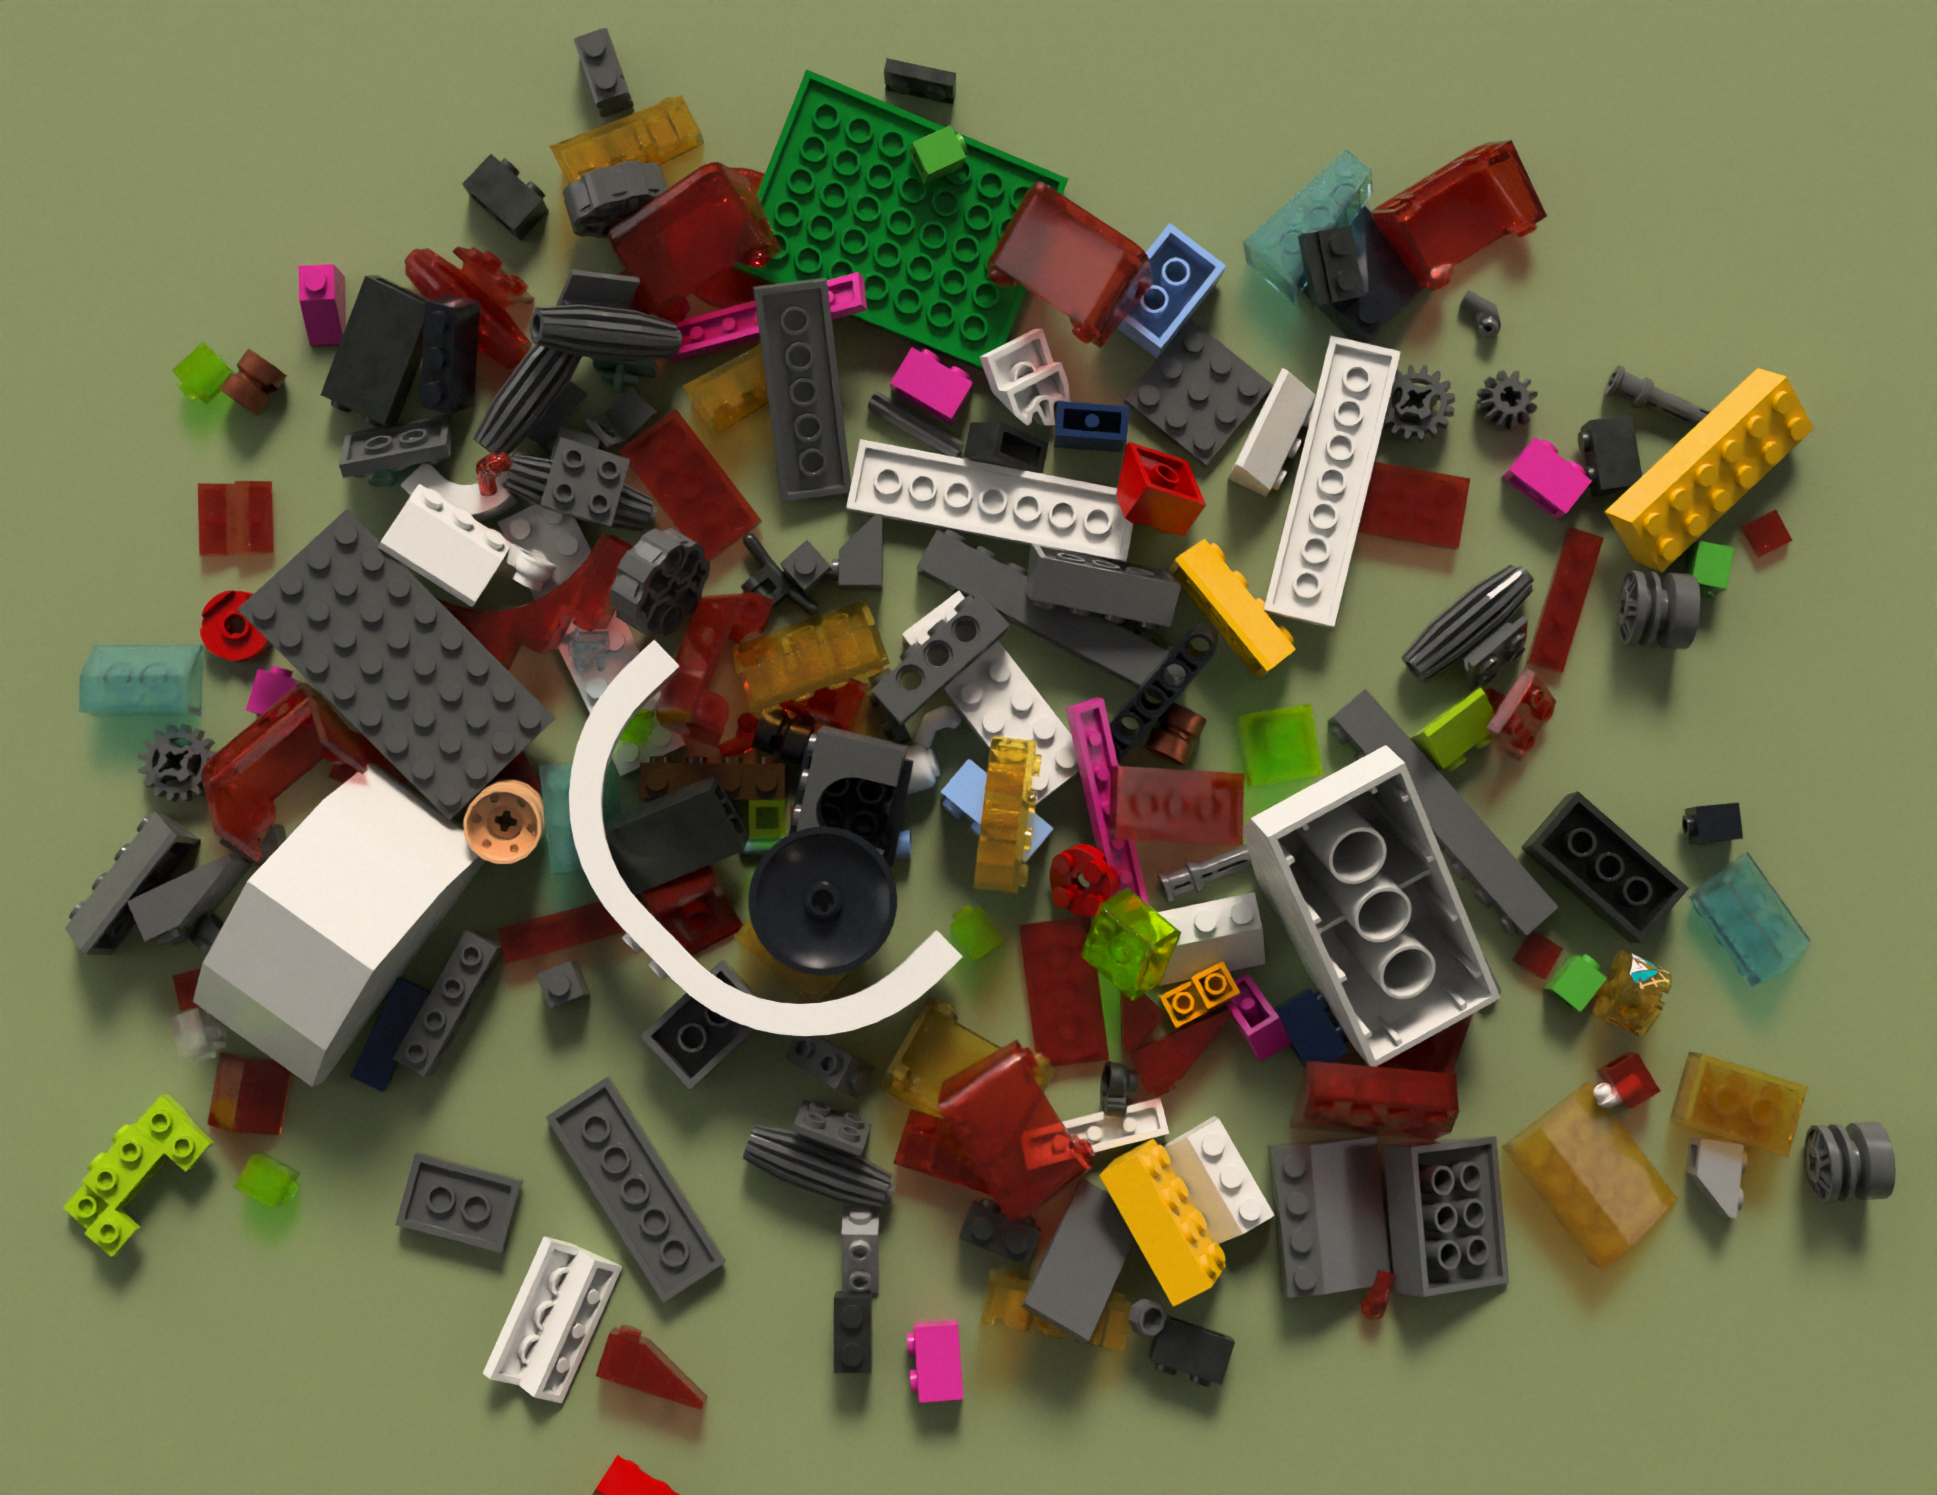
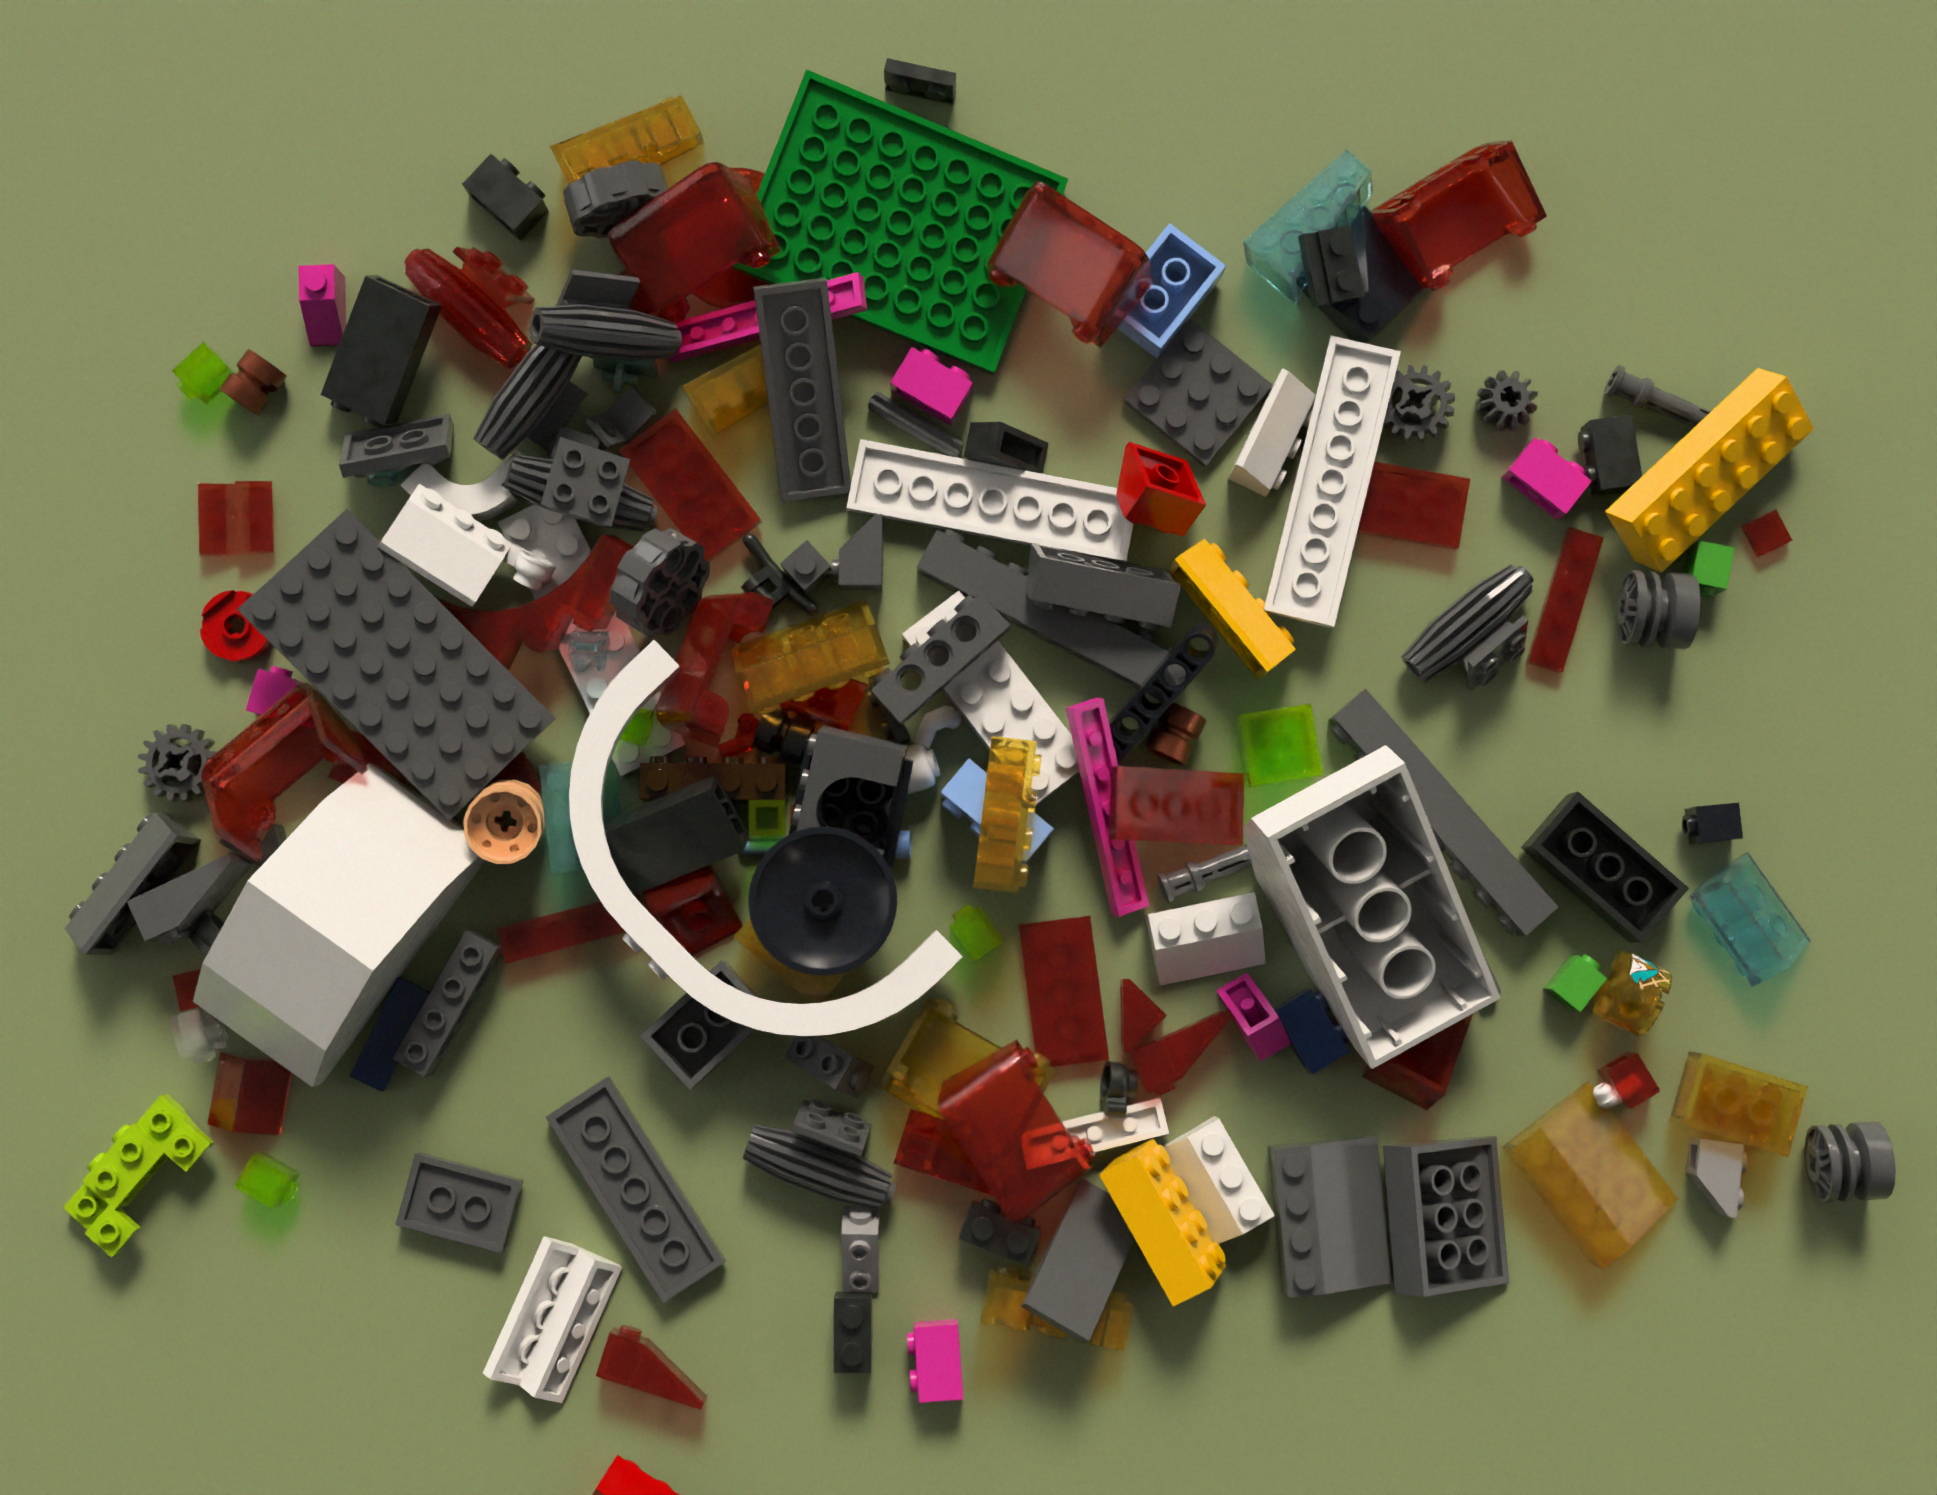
clear light blue slope [79,645,203,717] -> none
black brick [420,295,481,414] -> none
clear red arm [476,452,511,496] -> none
dark grey brick [536,961,590,1009] -> none
dark grey brick [574,28,634,117] -> none
bright green brick [909,125,968,184] -> none
white plate [980,329,1071,426] -> none
red plate [1049,844,1119,917] -> none
dark blue brick [1054,401,1129,453] -> none
clear neon green brick [1080,888,1181,1000] -> none
dark grey tile [1128,1298,1167,1338] -> none
pearl dark grey brick [1148,1315,1235,1387] -> none
light orange slope [1159,961,1240,1030] -> none
clear red slope [1290,1061,1459,1140] -> none
clear red arm [1361,1269,1395,1320] -> none
lime slope [1410,687,1500,772] -> none
dark grey arm [1460,290,1501,338] -> none
clear red plate [1484,668,1557,761] -> none
clear red tile [1512,930,1564,979] -> none

